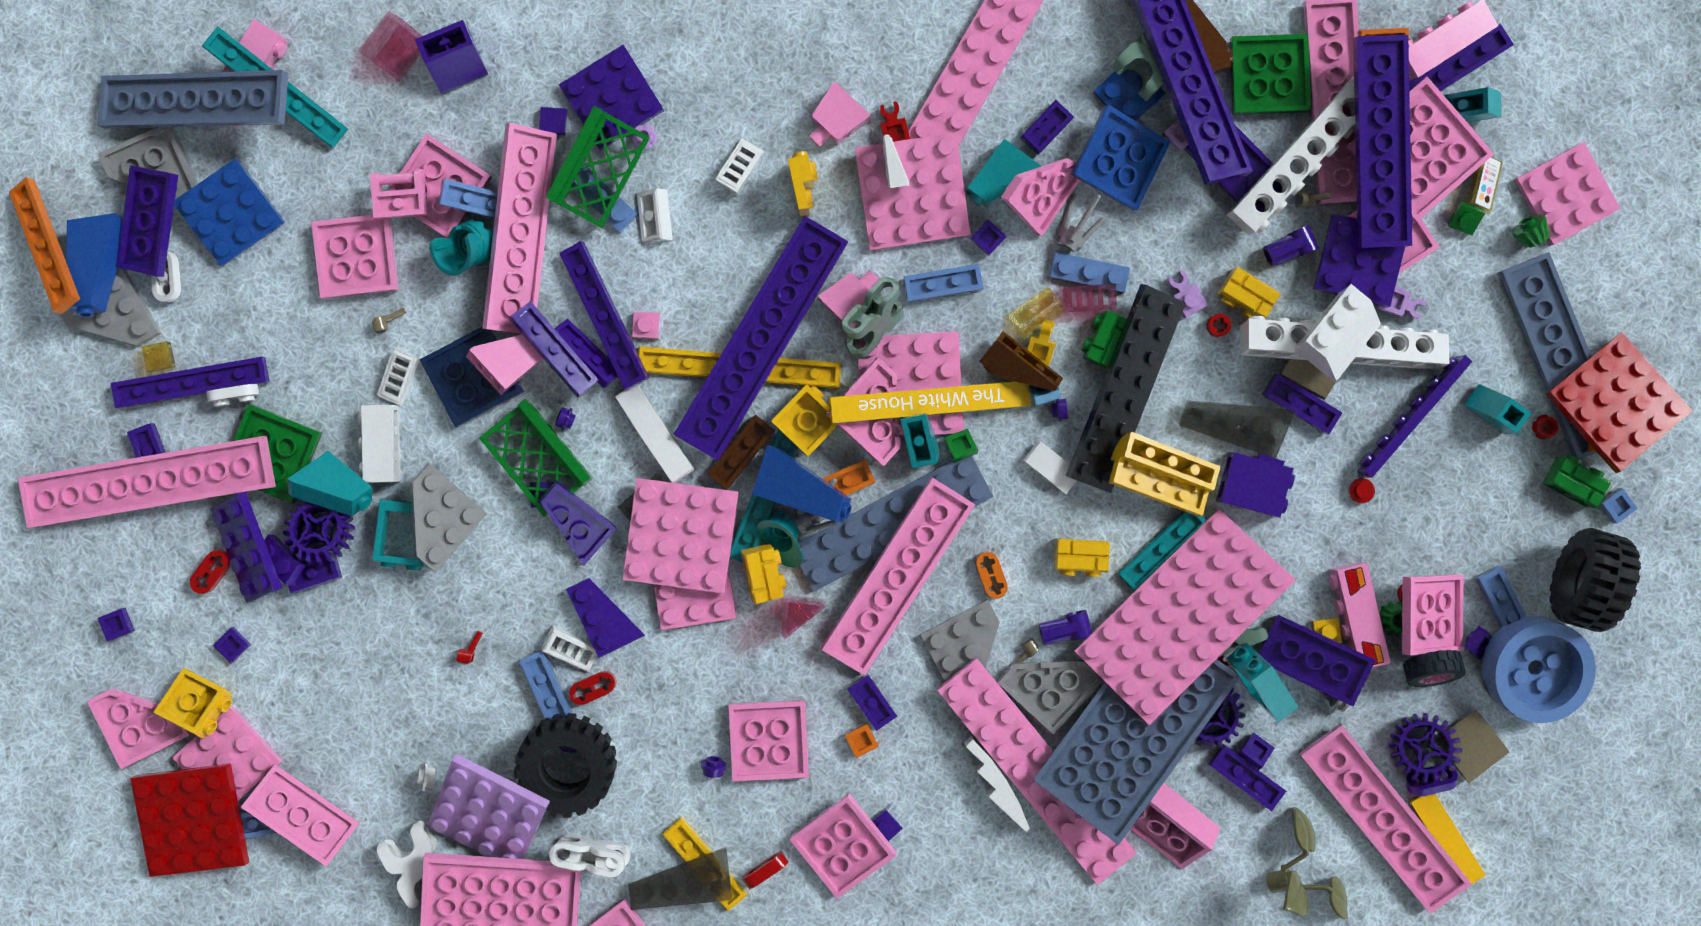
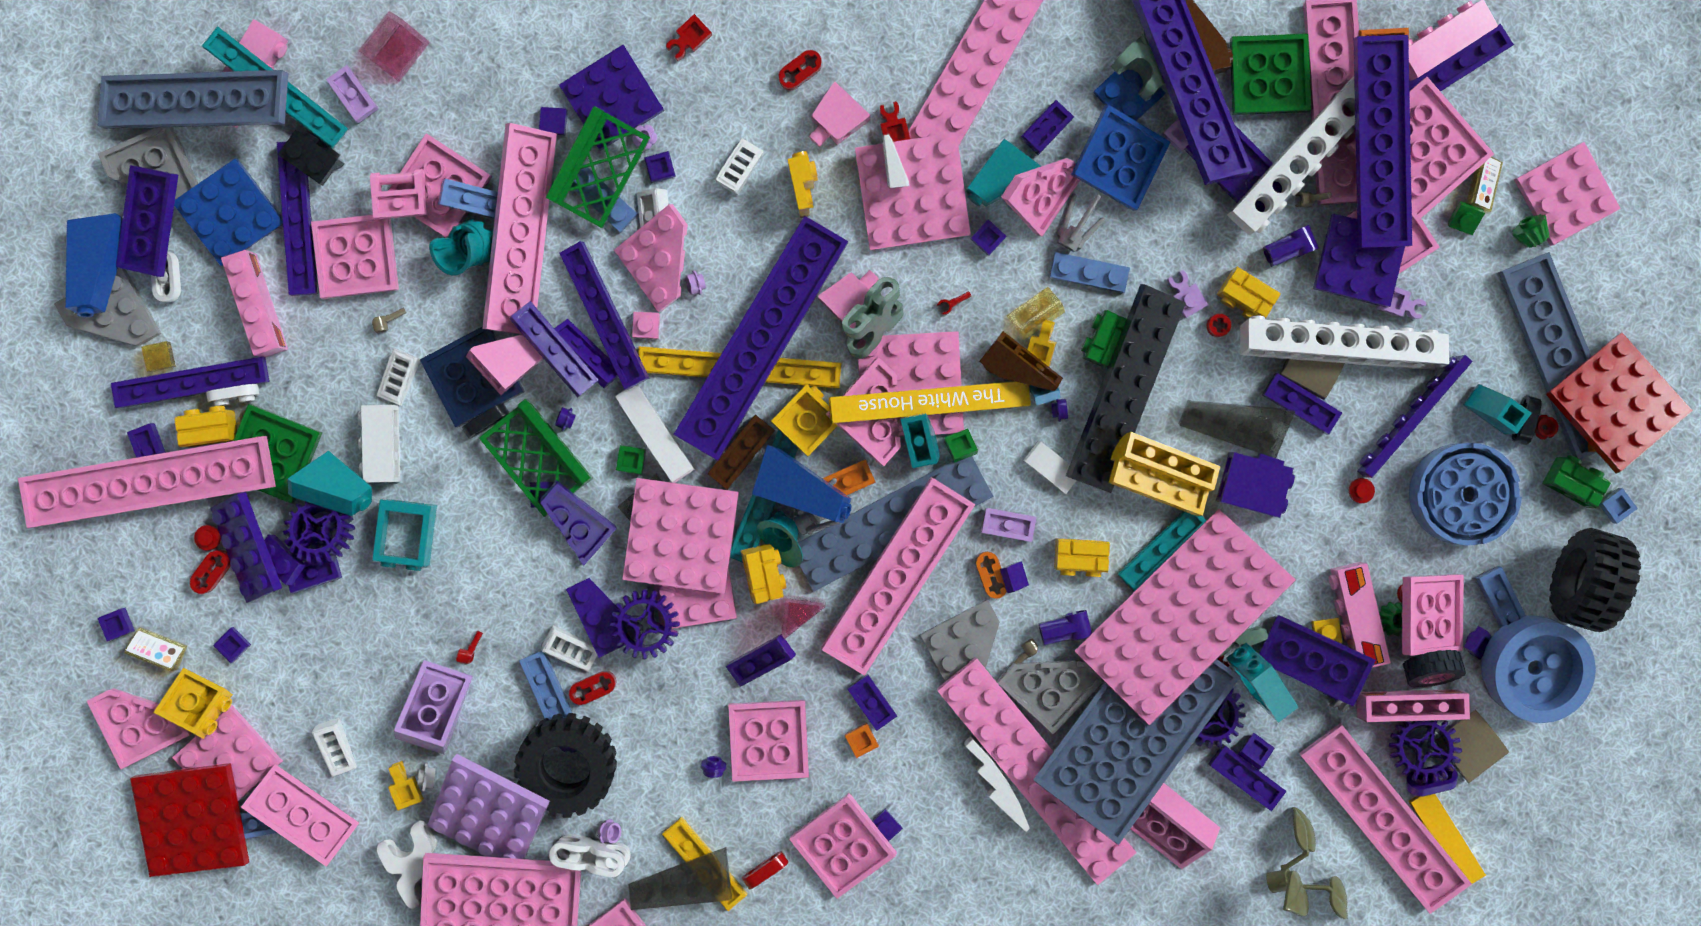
orange plate [9,177,80,314] -> none
light grey plate [410,463,487,572] -> none
dark purple slope [415,20,489,94] -> none
medium blue plate [904,264,984,303] -> none
clear pink slope [1063,283,1117,312] -> none
white slope [1294,284,1381,382] -> none
teal slope [1444,87,1501,121] -> none
none -> slope [124,627,187,671]
none -> yellow brick [174,406,237,447]
none -> red plate [194,525,221,551]
none -> bright pink brick [221,250,288,357]
none -> dark purple plate [276,142,318,296]
none -> black bracket [278,129,344,186]
none -> white slope [312,718,357,777]
none -> lavender plate [326,65,379,123]
none -> yellow plate [388,761,424,811]
none -> lavender slope [394,660,472,755]
none -> black beam [462,403,509,439]
none -> lavender plate [598,819,621,844]
none -> dark purple gear [610,589,680,659]
none -> bright pink plate [614,204,688,312]
none -> green plate [616,445,646,474]
none -> dark purple tile [644,151,676,183]
none -> red plate [666,14,712,61]
none -> lavender plate [685,270,706,295]
none -> dark purple plate [726,634,796,687]
none -> red beam [779,50,822,90]
none -> red hand [937,291,971,315]
none -> lavender plate [981,508,1037,542]
none -> dark purple tile [1000,561,1029,593]
none -> bright pink brick [1356,689,1470,722]
none -> medium blue brick [1409,443,1522,546]
none -> black beam [1512,395,1542,445]

